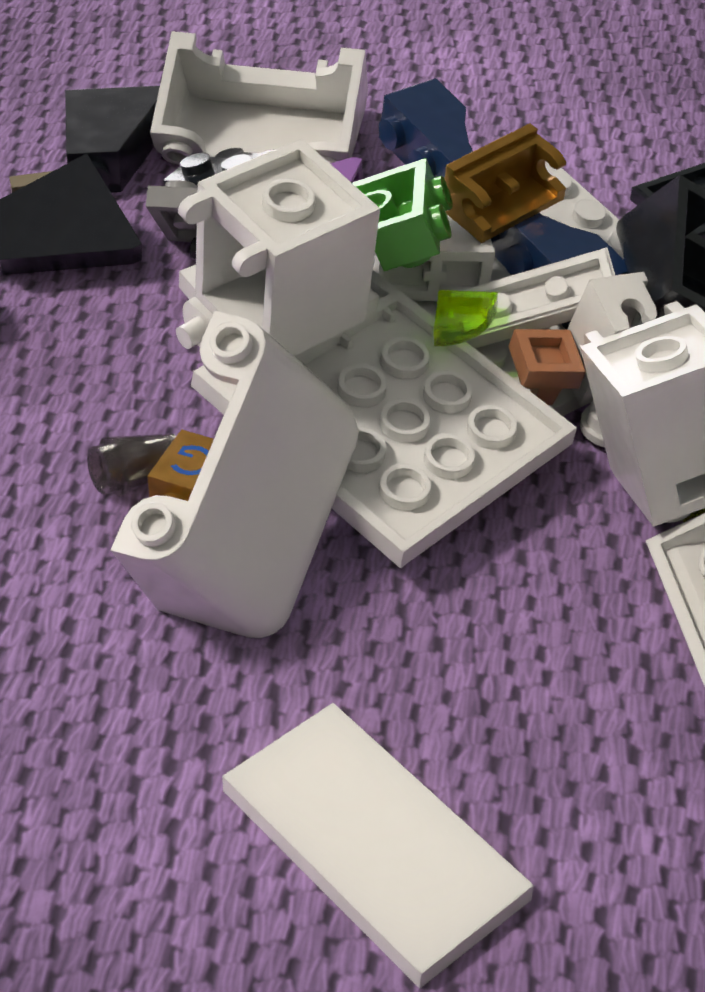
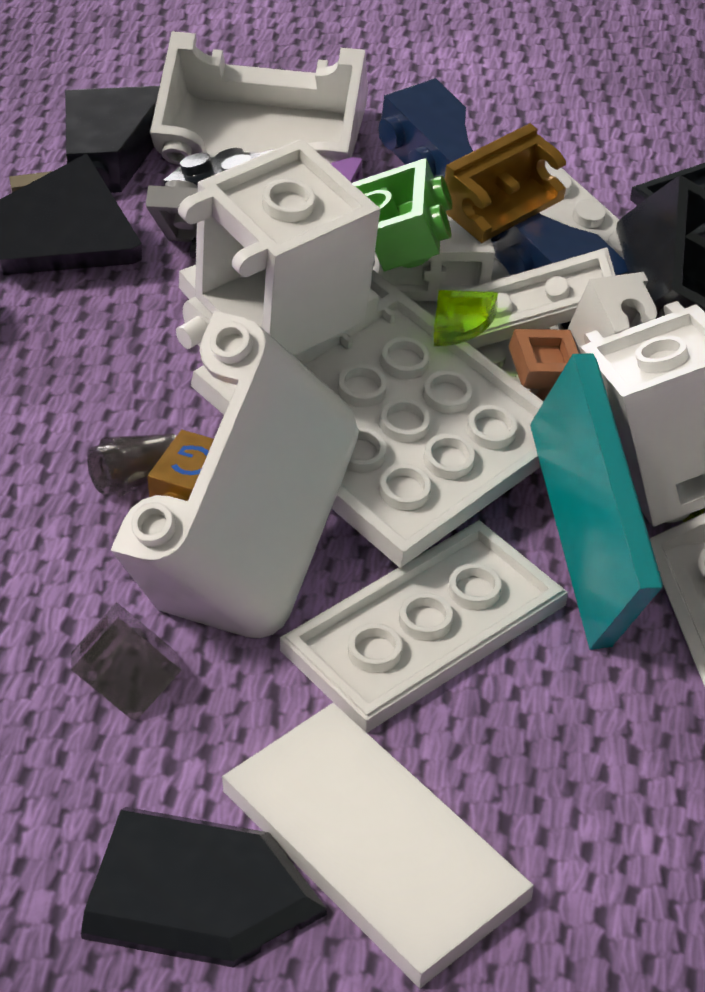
none -> clear smoke panel [71,602,182,720]
none -> black tile [81,807,327,968]
none -> white tile [280,520,568,733]
none -> teal tile [530,353,663,650]

